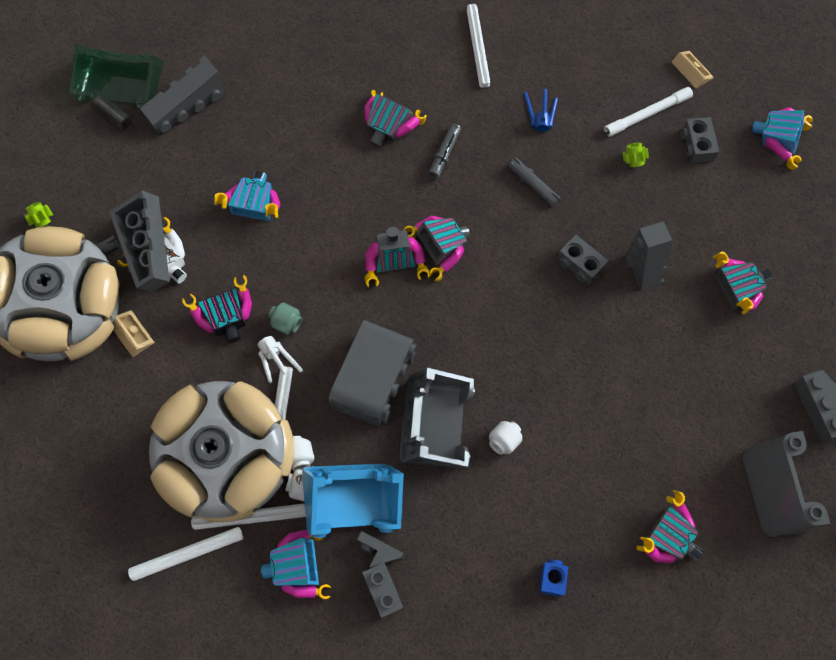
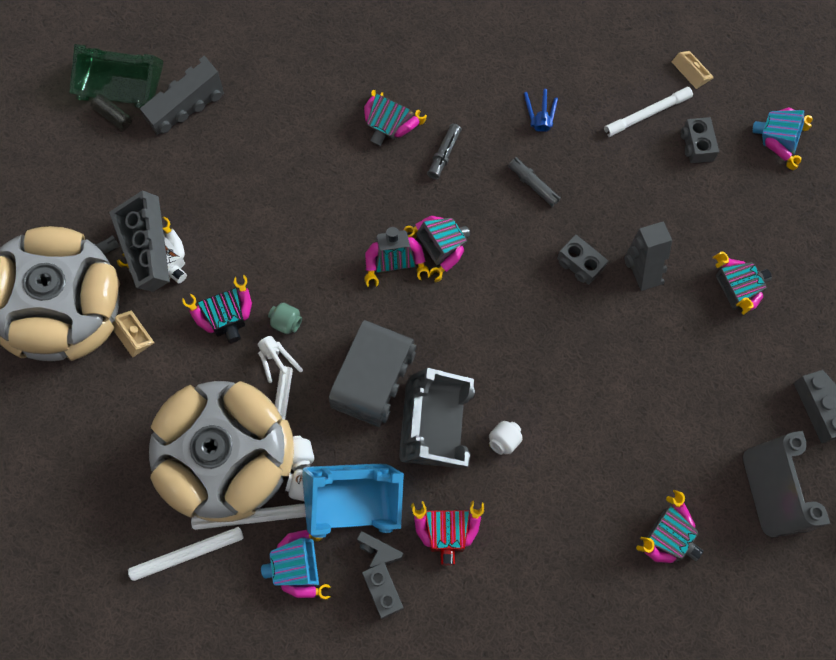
lime gear [24,202,53,228] -> none
torso [214,171,281,221] -> none
white axle [467,4,490,88] -> none
blue brick [538,559,569,597] -> none
lime gear [622,143,649,167] -> none
none -> torso [411,501,484,565]

